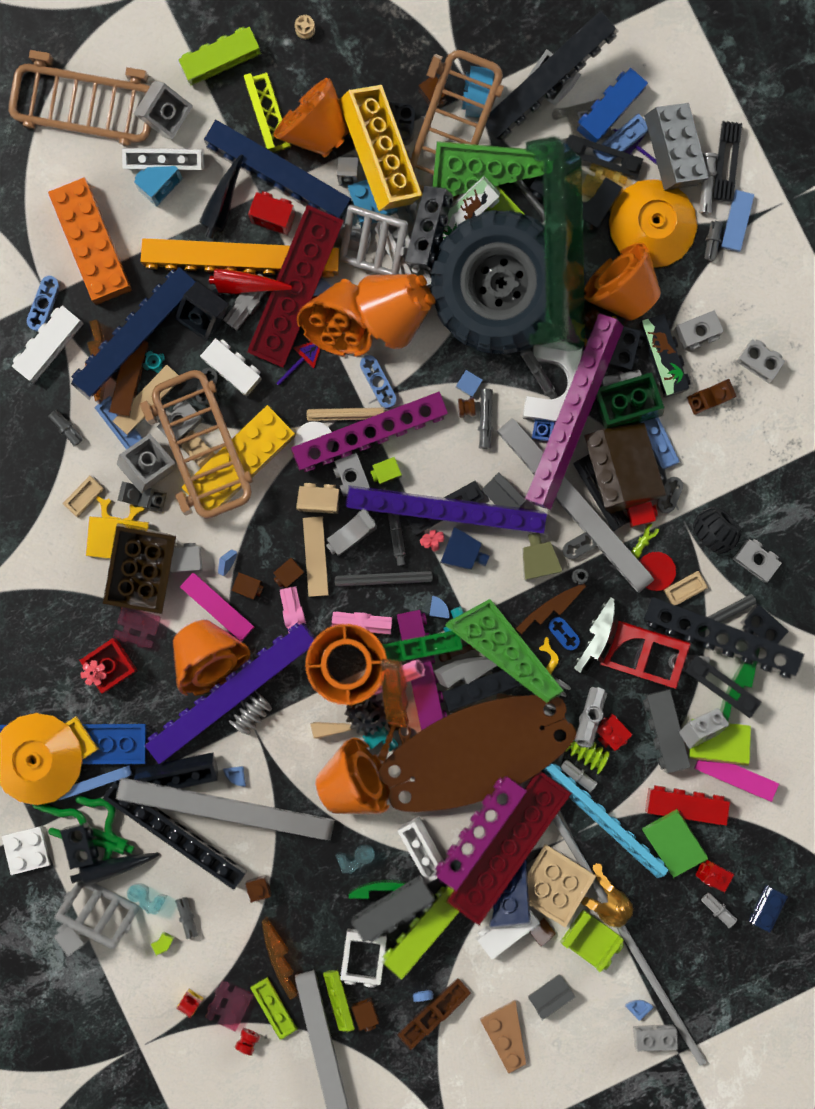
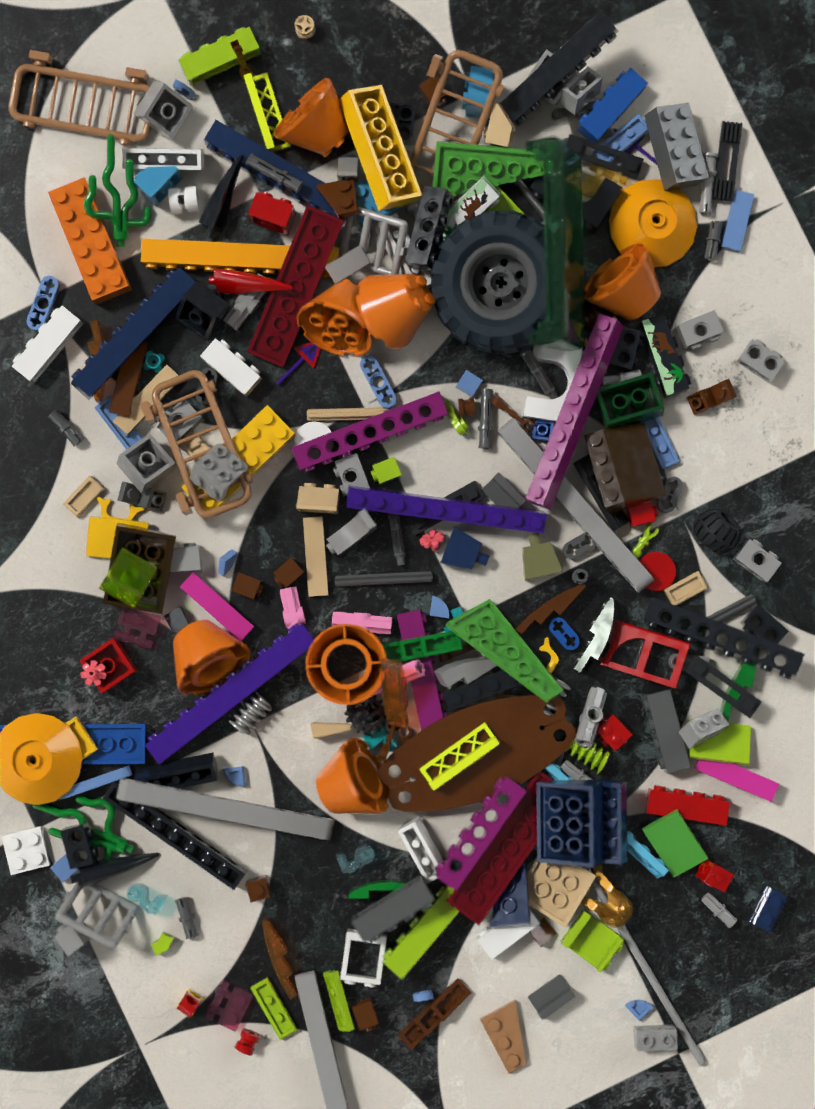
none -> medium blue tile [50,854,78,883]
none -> green plant [84,134,152,247]
none -> clear neon green slope [99,548,157,608]
none -> black slope [164,606,191,633]
none -> white wheel [168,186,200,214]
none -> medium blue tile [173,79,195,99]
none -> light grey bracket [189,444,248,503]
none -> reddish brown piece [230,39,254,80]
none -> dark grey pin [246,153,303,193]
none -> reddish brown wing [316,178,359,219]
none -> light grey slope [325,245,370,284]
none -> neon yellow fence [419,722,499,791]
none -> lime plate [444,400,470,436]
none -> tan slope [483,102,516,148]
none -> reddish brown piece [492,396,536,433]
none -> dark blue slope [537,780,627,867]
none -> light grey brick [560,67,603,115]

